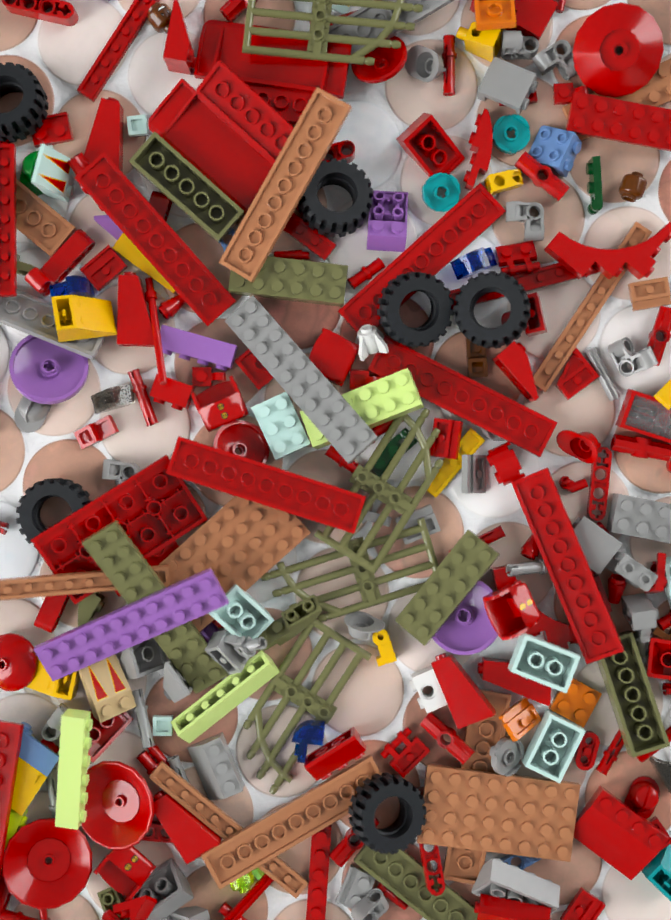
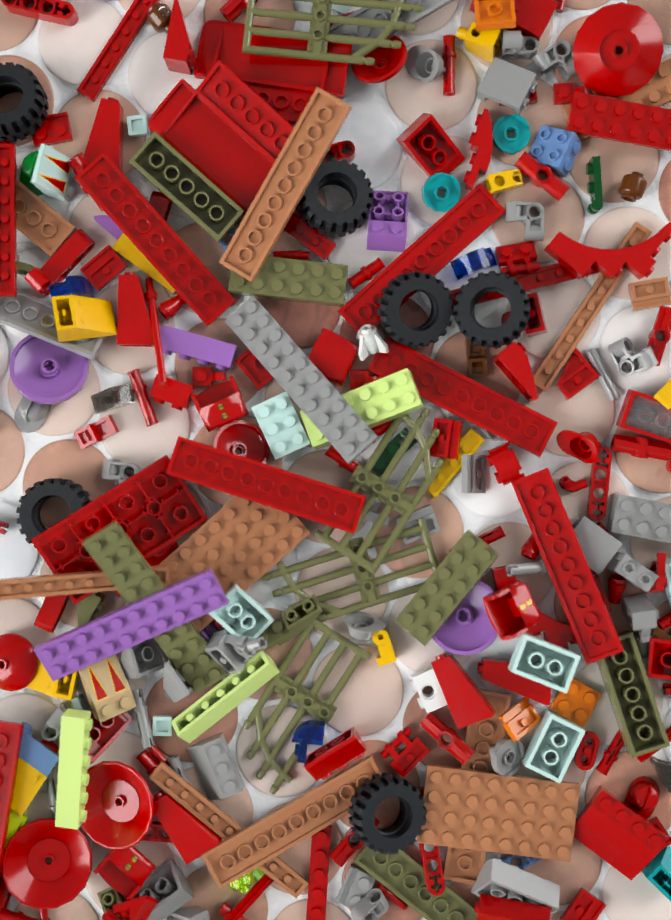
none -> light aqua plate [70,693,89,711]

